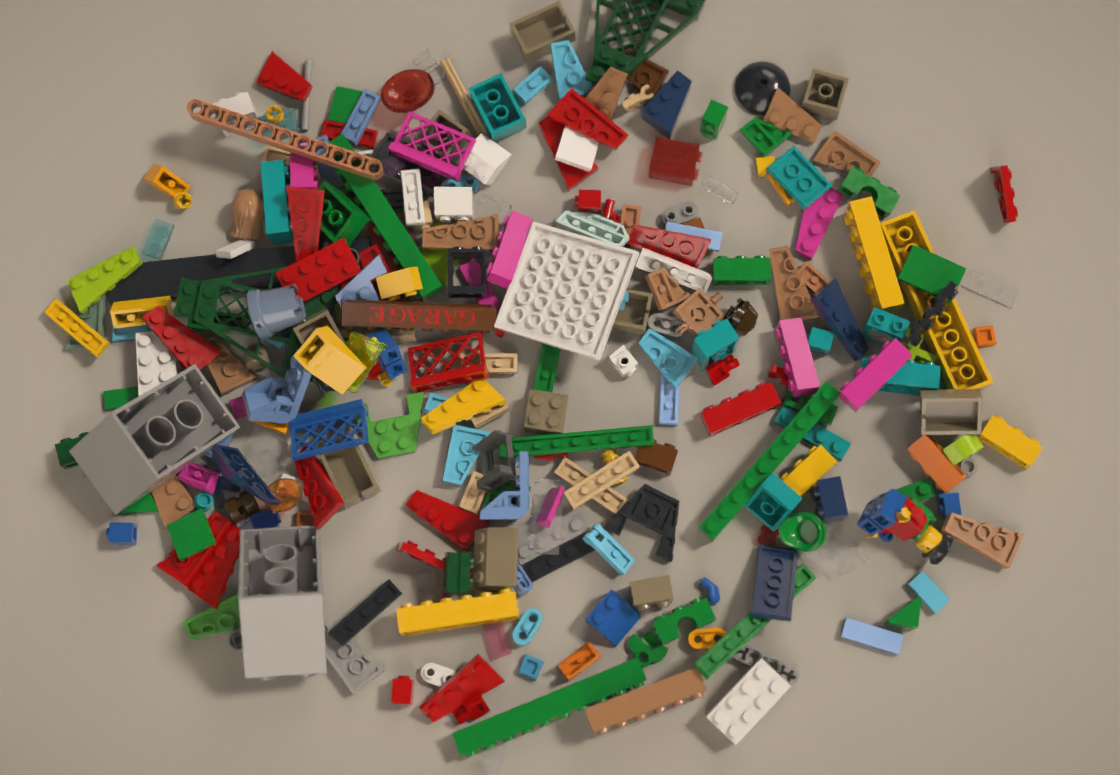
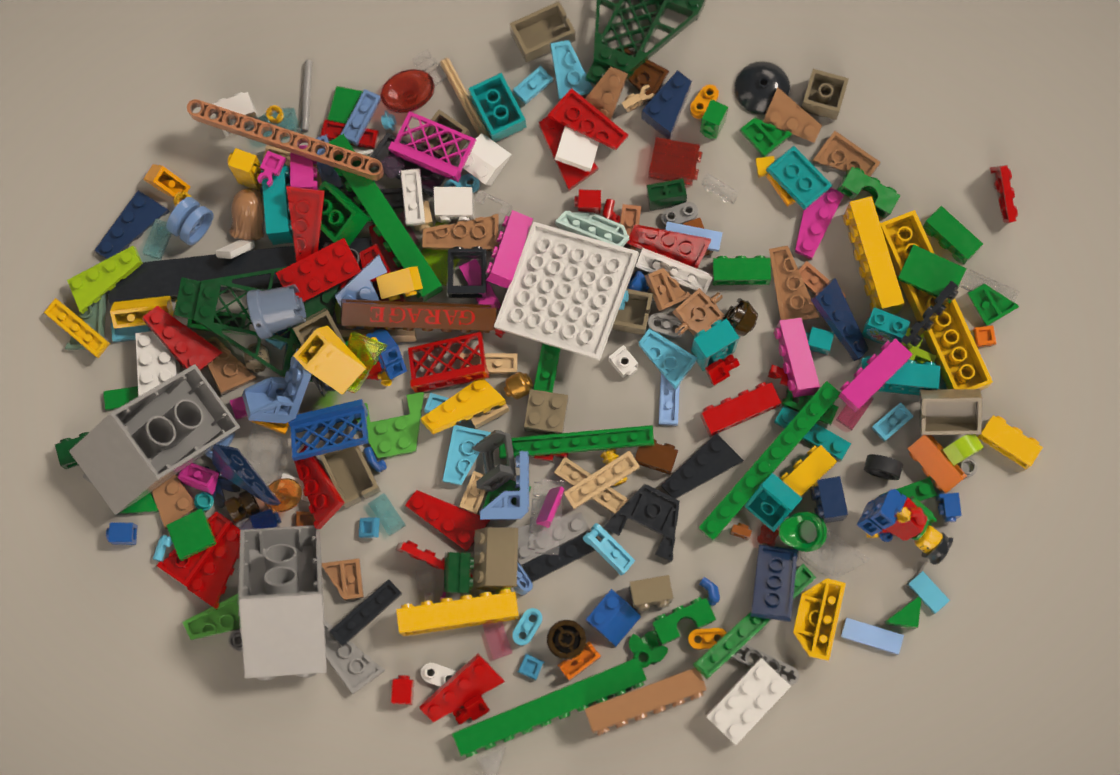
red wing [256,51,313,103] -> none
medium nougat wing [941,513,1024,569] -> none
none -> dark blue wing [94,190,170,259]
none -> medium azure arm [153,535,173,561]
none -> medium blue wheel [166,197,214,246]
none -> yellow brick [227,148,262,190]
none -> dark pink plate [258,151,286,187]
none -> medium nougat wing [322,558,364,600]
none -> dark azure tile [359,517,380,538]
none -> blue arm [363,447,387,472]
none -> clear light blue plate [368,493,406,536]
none -> medium azure plate [381,111,397,131]
none -> pearl gold head [504,372,533,400]
none -> dark brown cone [547,620,586,659]
none -> blue brick [627,271,649,292]
none -> dark green hinge [646,178,687,211]
none -> black wing [661,433,744,499]
none -> light orange plate [690,85,719,119]
none -> dark orange plate [730,523,752,540]
none -> yellow wedge [793,578,846,661]
none -> clear pink tile [836,397,874,431]
none -> black tyre [864,454,903,480]
none -> medium azure plate [871,402,914,442]
none -> green brick [923,206,983,265]
none -> green wing [967,283,1019,326]

